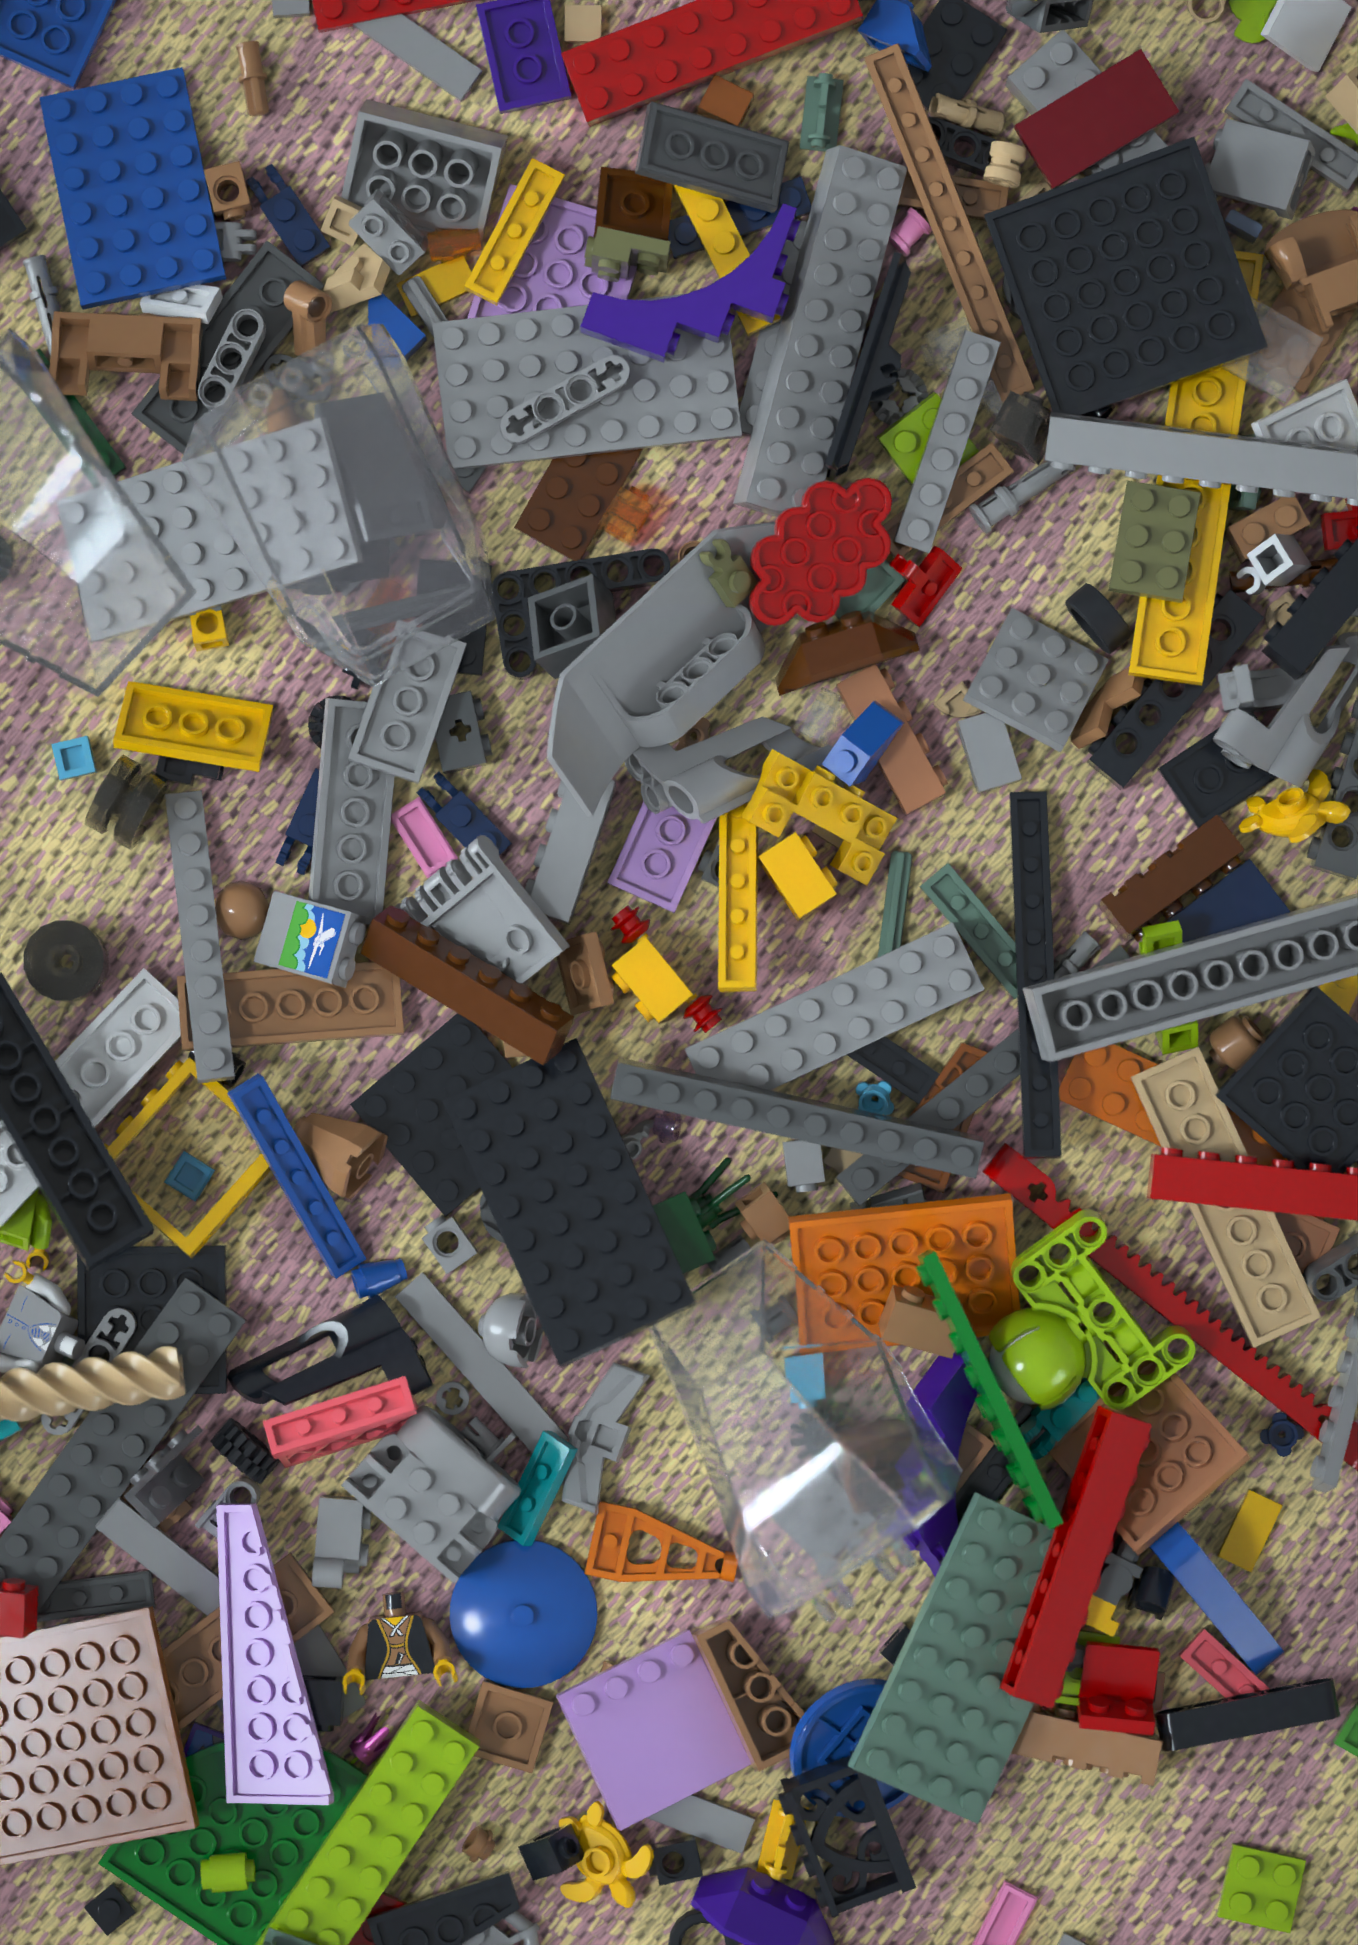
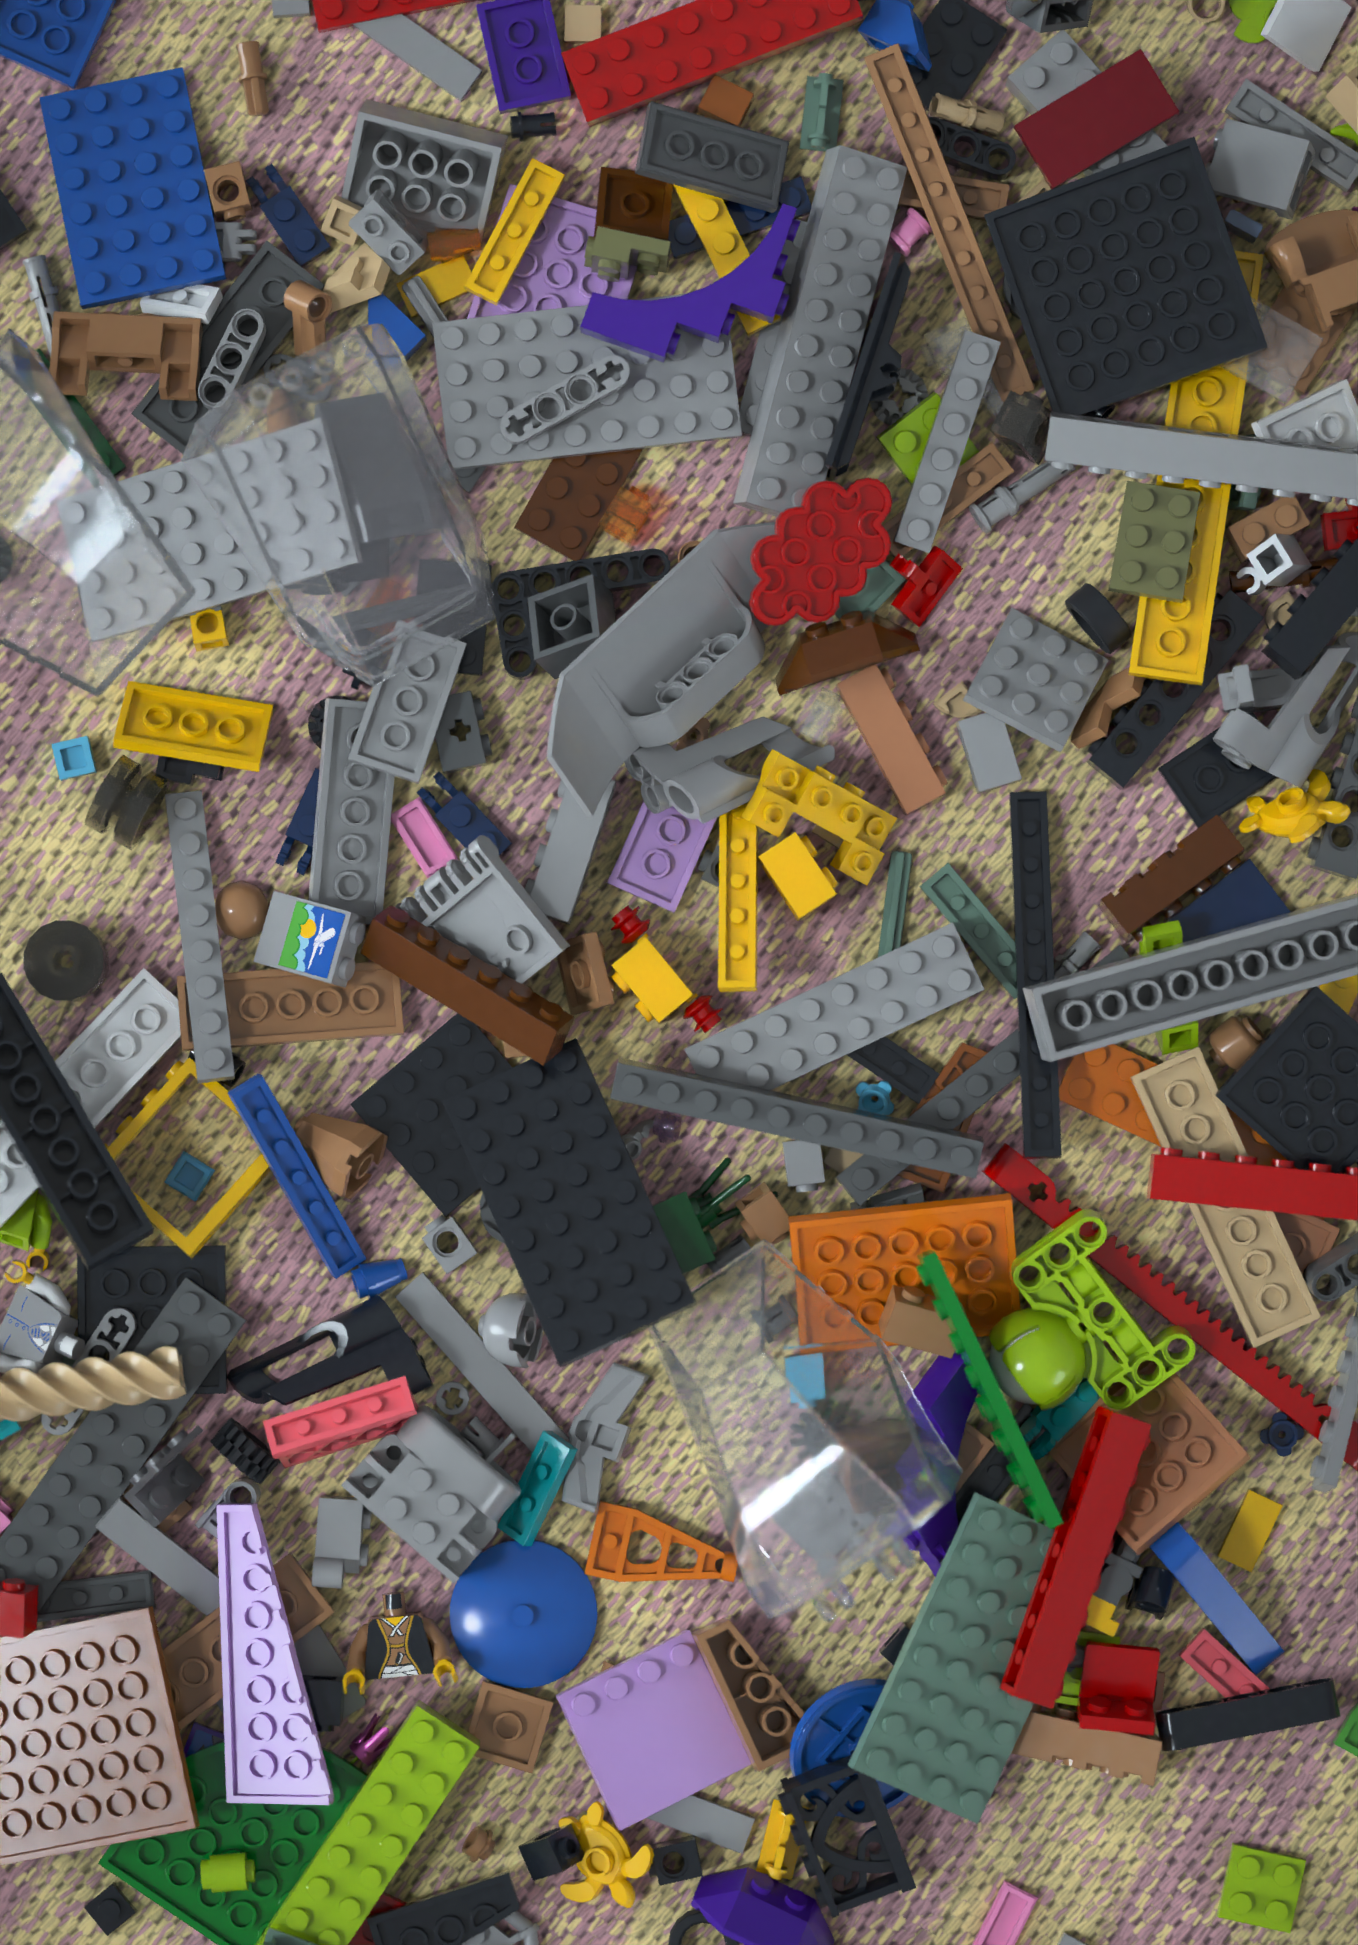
olive plate [699,539,758,608] -> none
blue slope [821,700,904,787] -> none
tan wheel [983,141,1027,188] -> none
none -> black pin [510,112,556,142]

